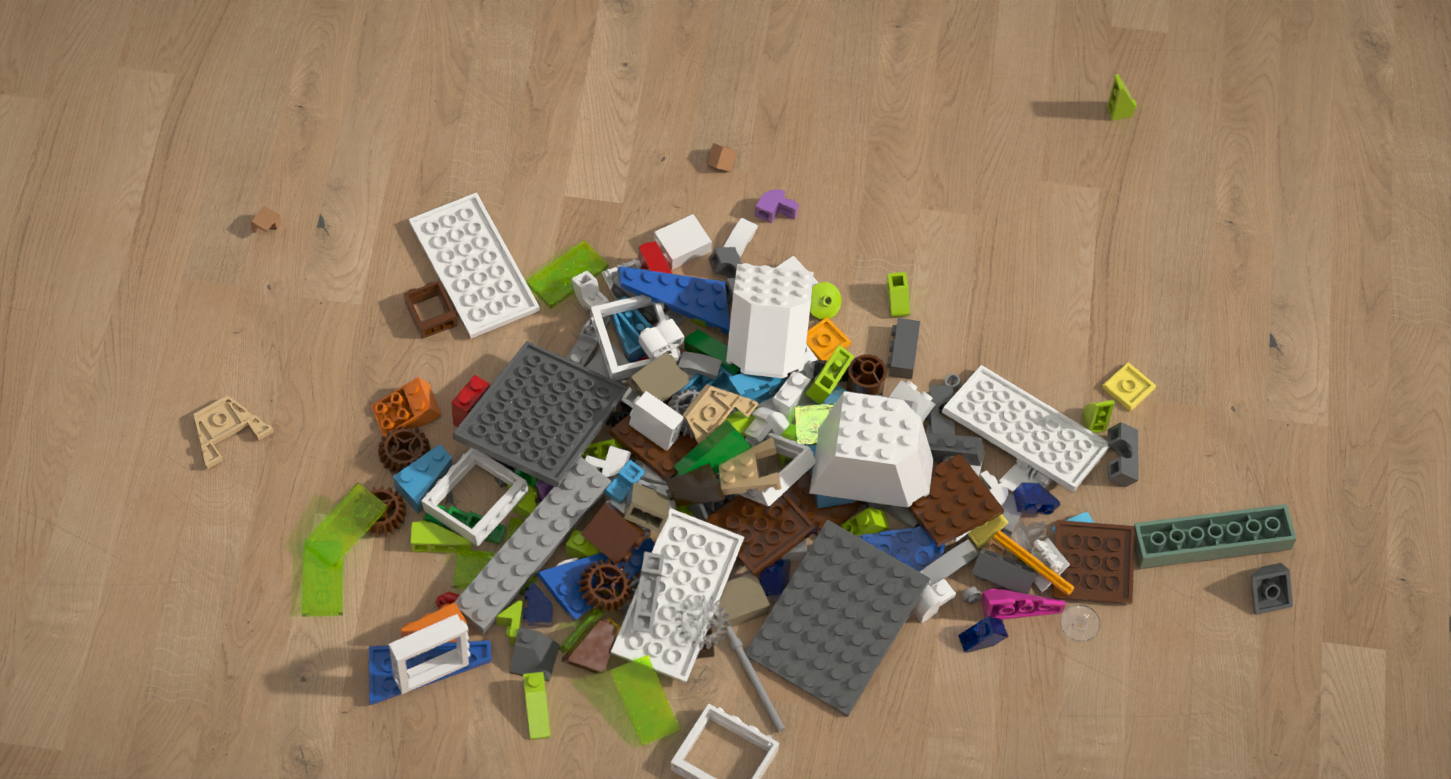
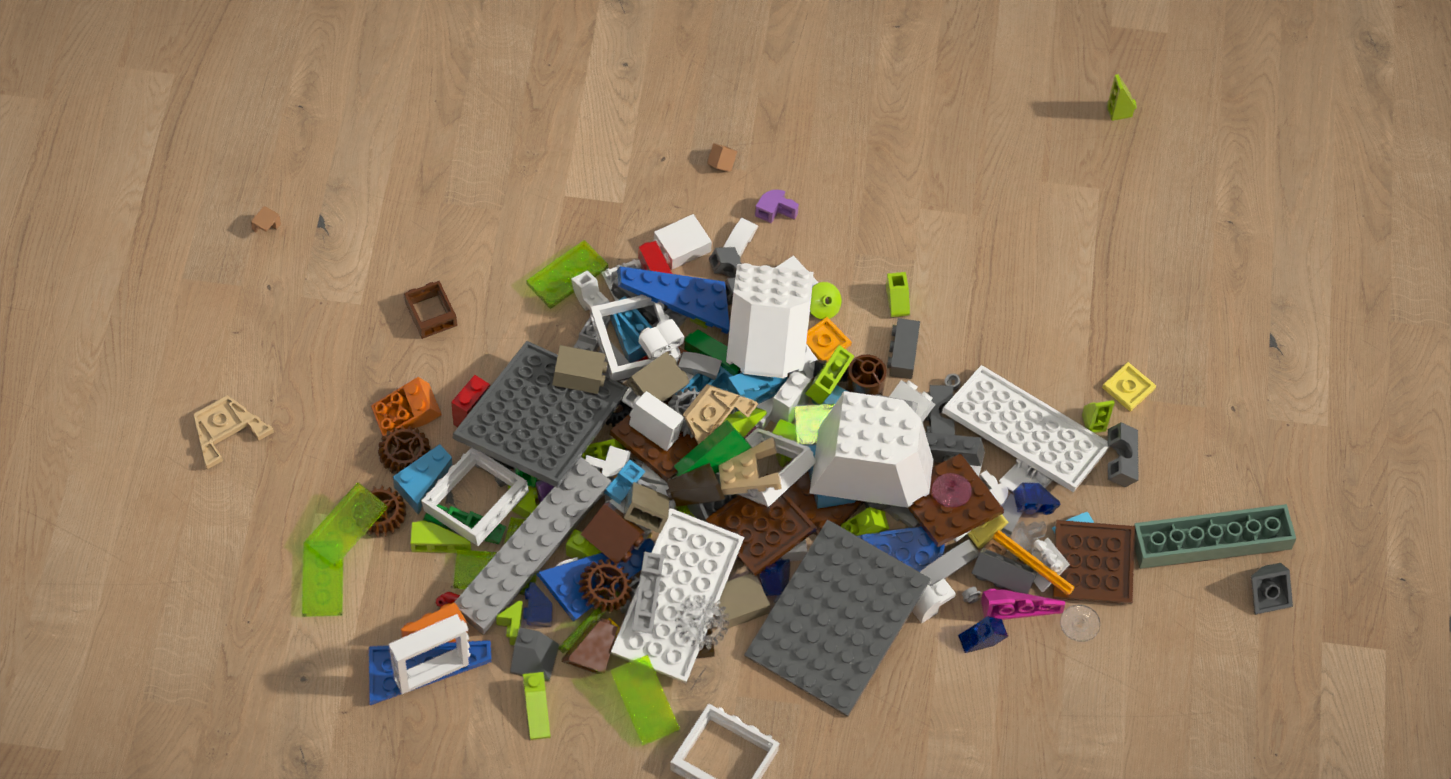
white plate [409,192,540,339] -> none
light grey bar [724,626,785,732] -> none
white brick [744,407,790,443] -> none
none -> dark tan brick [552,345,608,394]
none -> clear pink dish [932,473,971,507]

